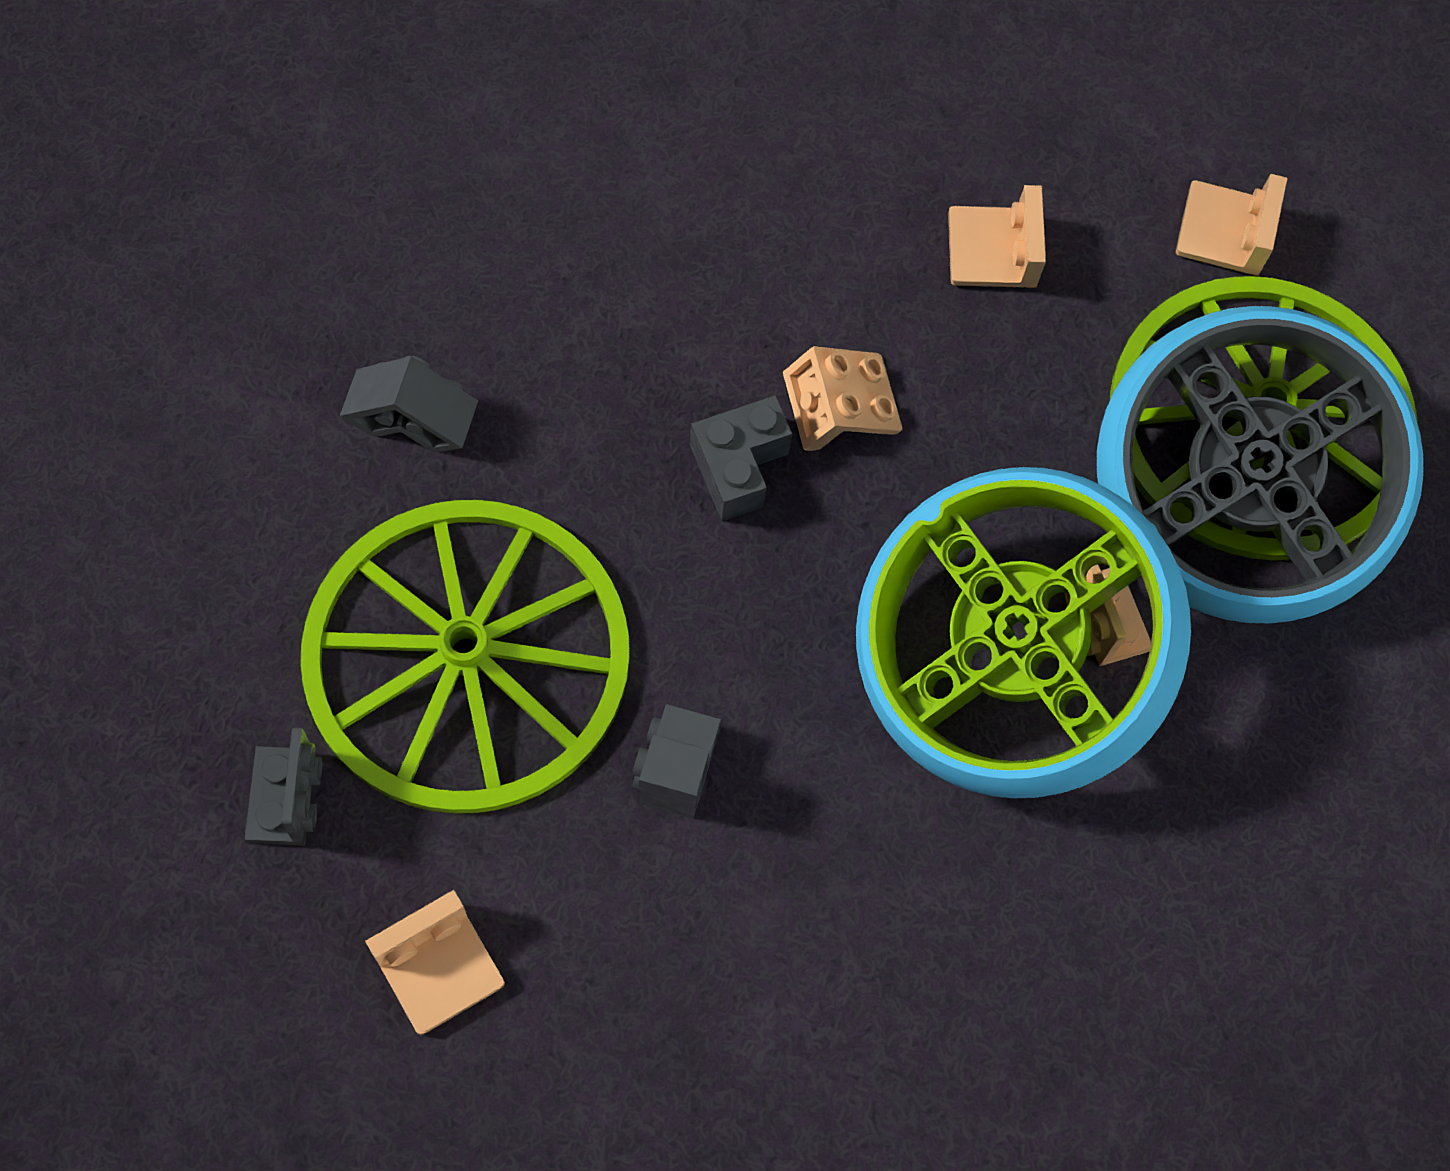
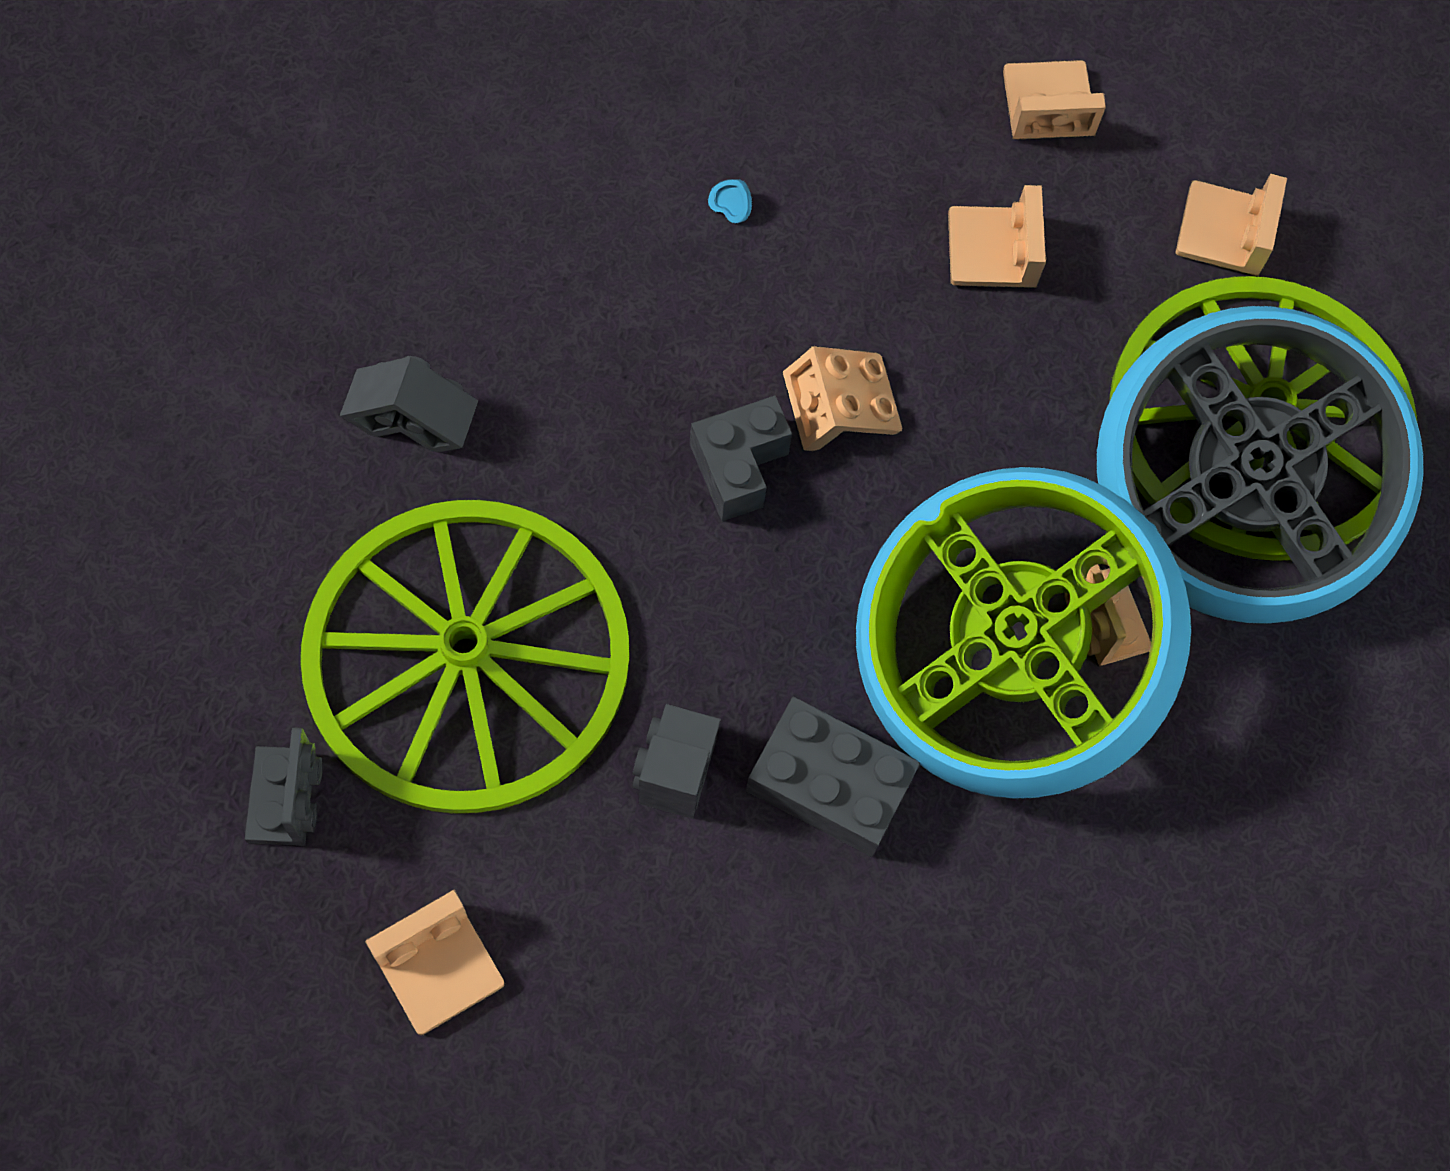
none -> medium azure piece [708,179,752,223]
none -> dark grey brick [746,696,920,857]
none -> light nougat bracket [1003,61,1106,139]

